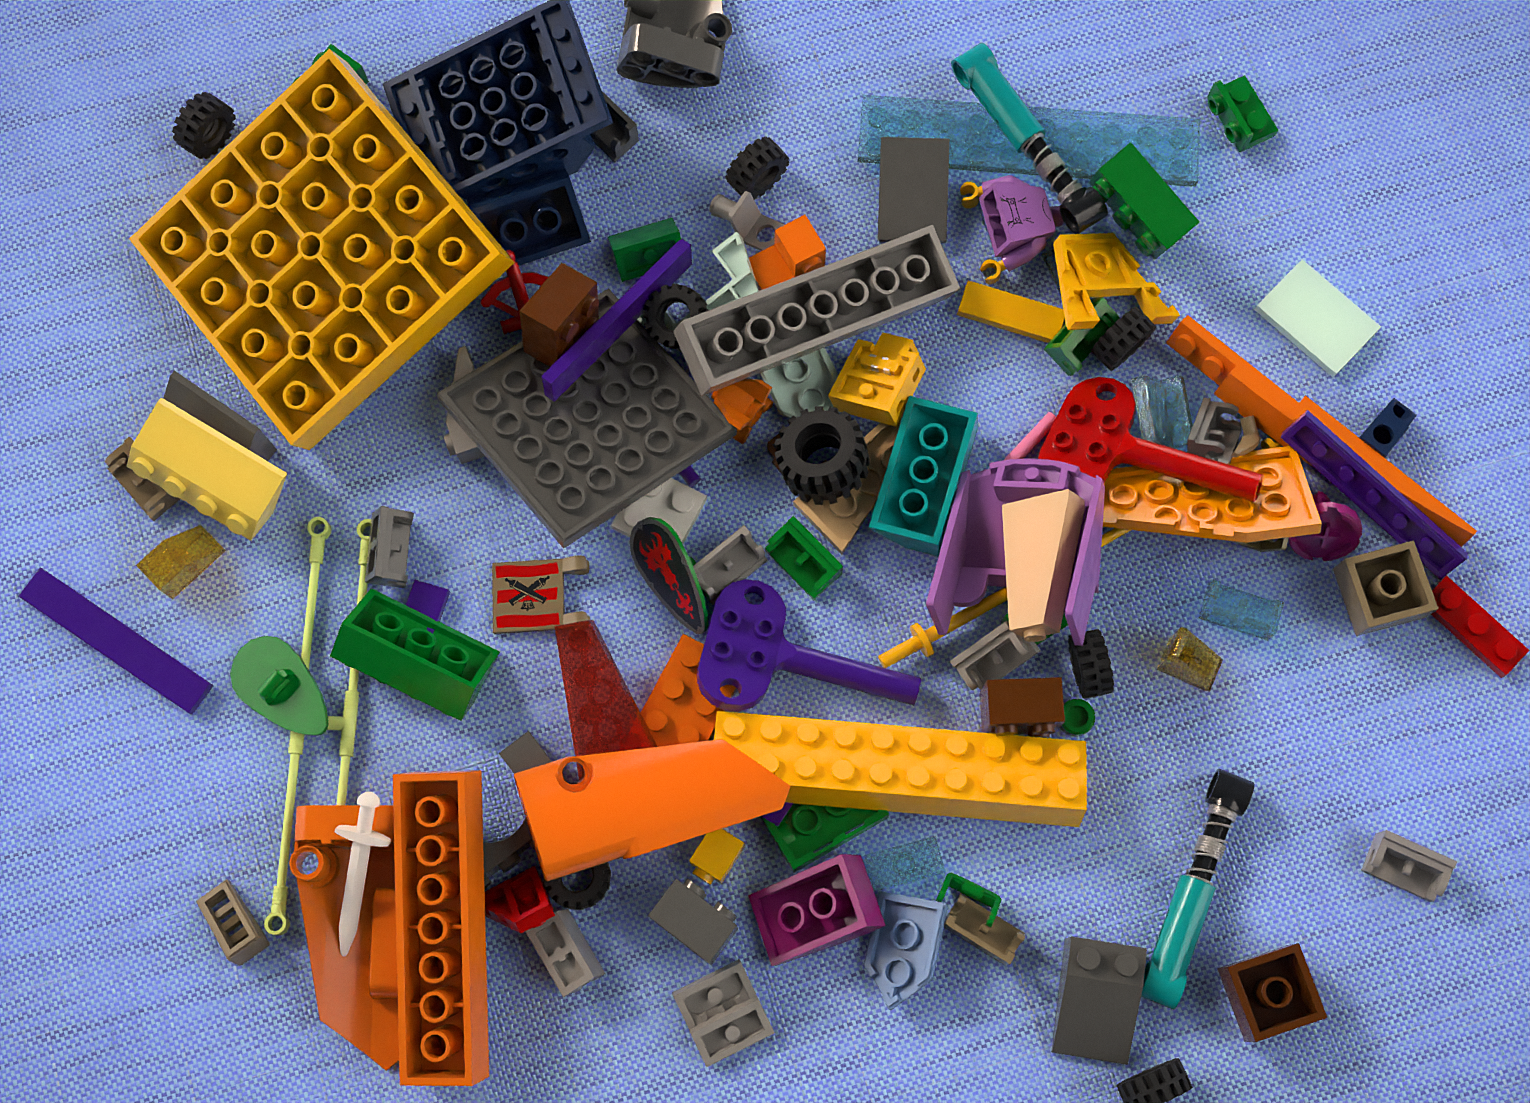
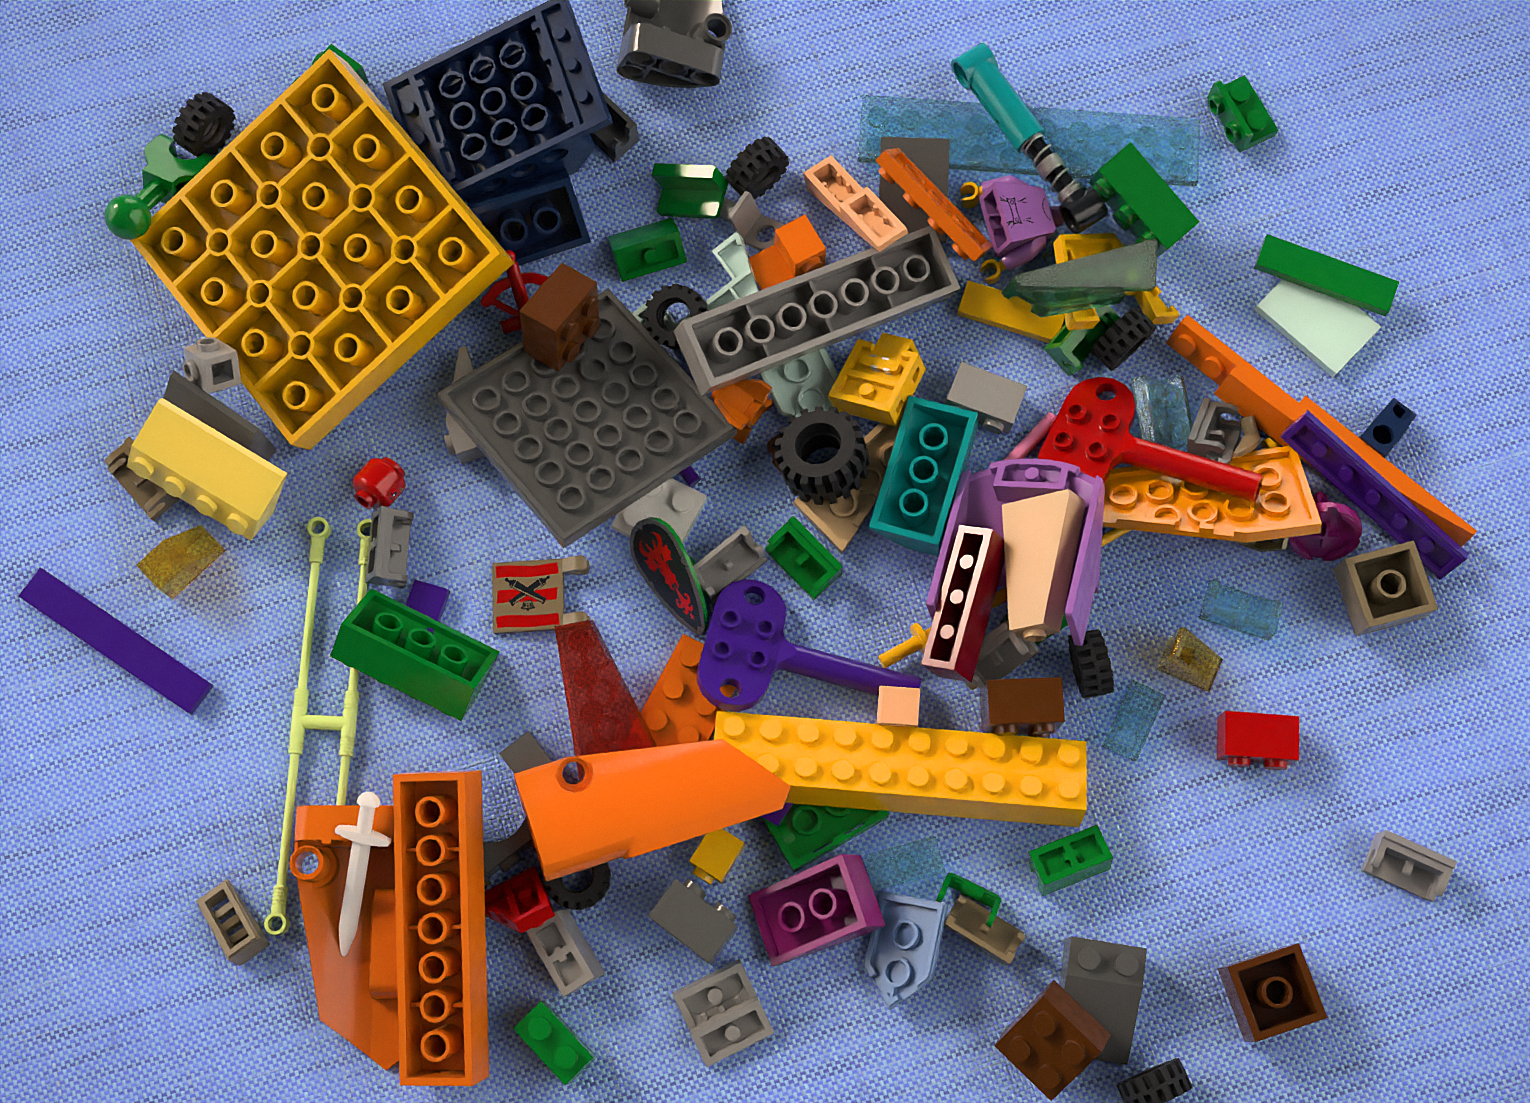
green shield [230,636,329,736] -> none
dark purple tile [542,239,692,402] -> none
green tile [1060,699,1095,737] -> none
piece [1141,768,1255,1010] -> none
red plate [1431,575,1530,678] -> none
none -> green piece [104,134,216,240]
none -> light grey brick [183,337,242,393]
none -> red head [352,457,406,510]
none -> green brick [513,1001,597,1085]
none -> green panel [651,163,729,219]
none -> light nougat slope [803,155,908,252]
none -> orange plate [875,148,993,262]
none -> light nougat piece [877,686,920,727]
none -> dark red brick [921,525,1005,683]
none -> light grey brick [945,362,1027,434]
none -> reddish brown brick [994,980,1111,1101]
none -> clear green wedge [1001,239,1158,318]
none -> green hinge [1028,825,1113,896]
none -> clear light blue plate [1102,680,1166,762]
none -> red brick [1217,711,1299,770]
none -> green tile [1253,234,1399,316]

